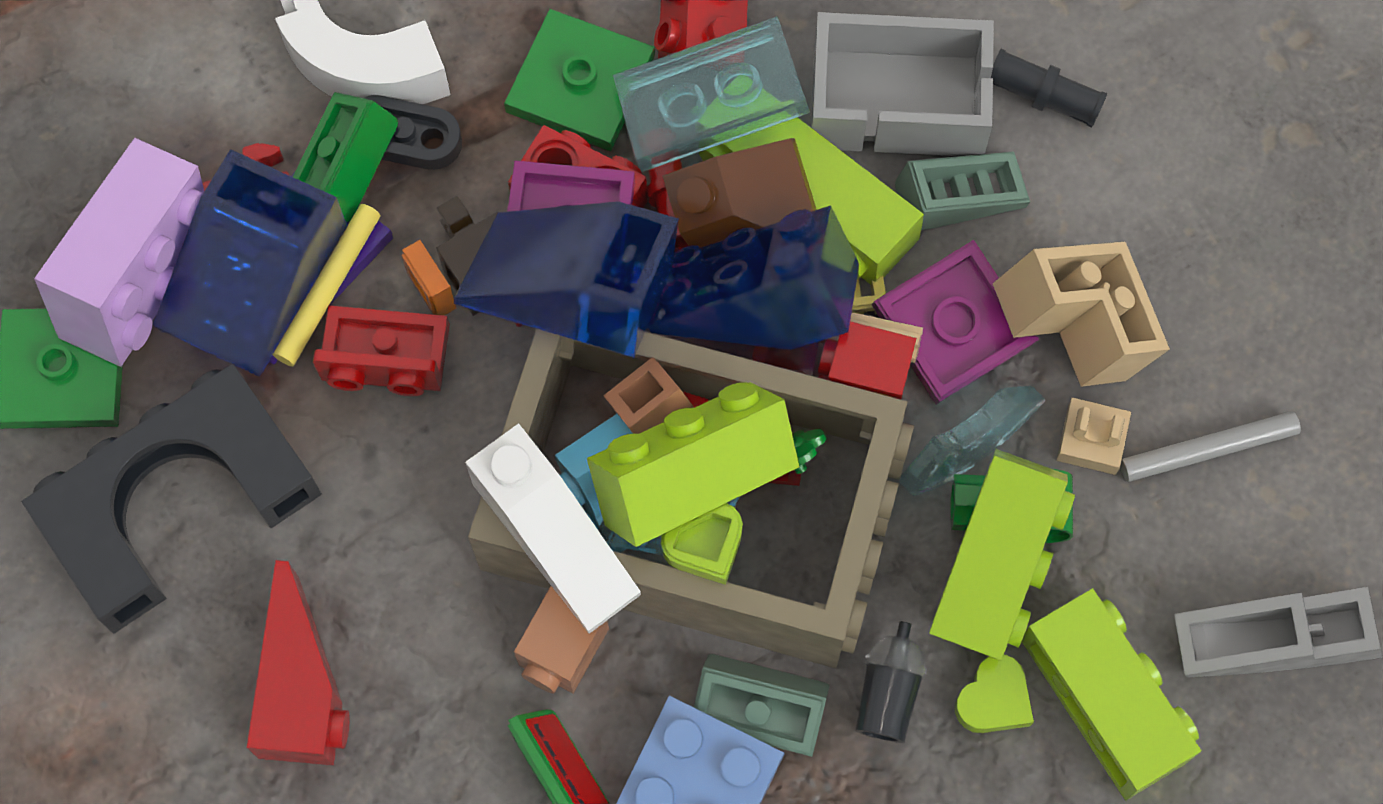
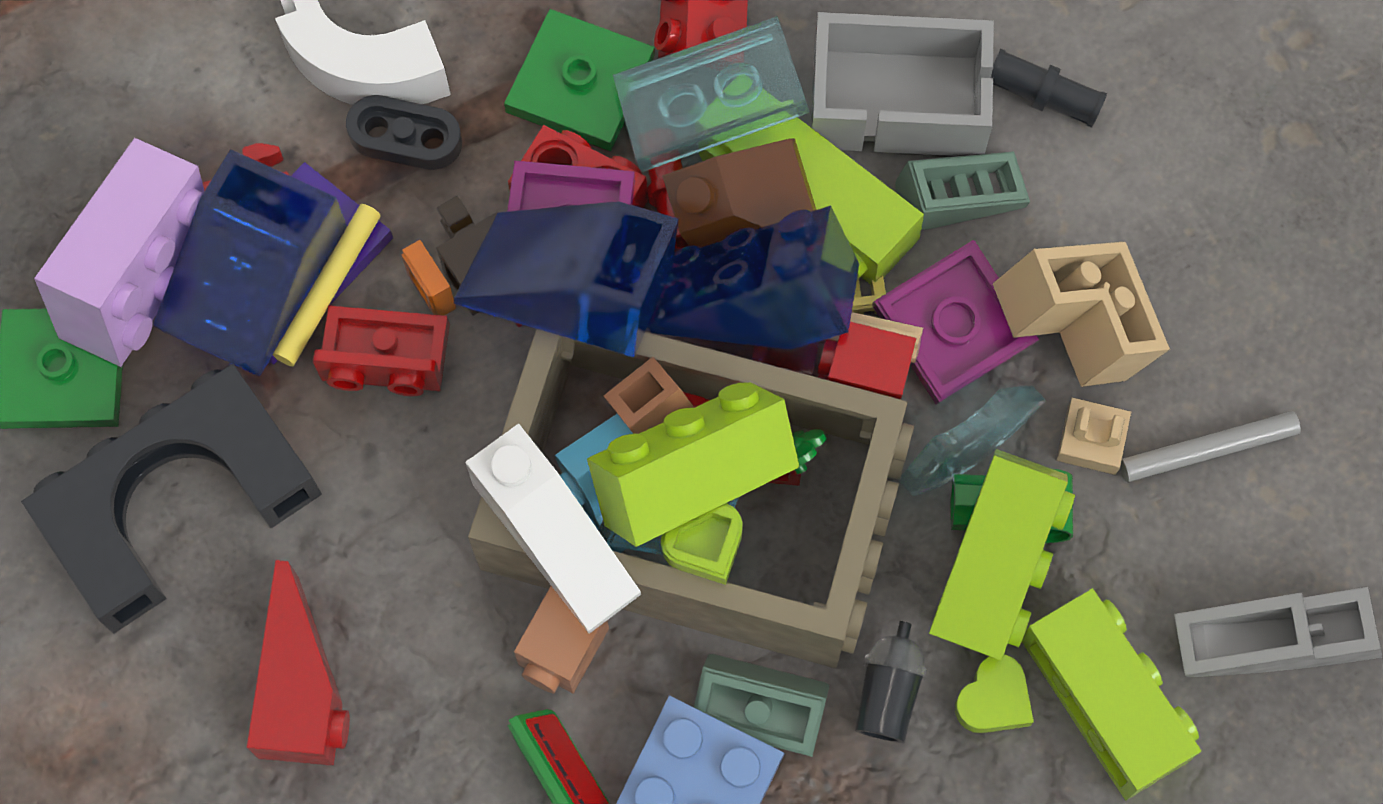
green slope [284,92,398,222] -> none

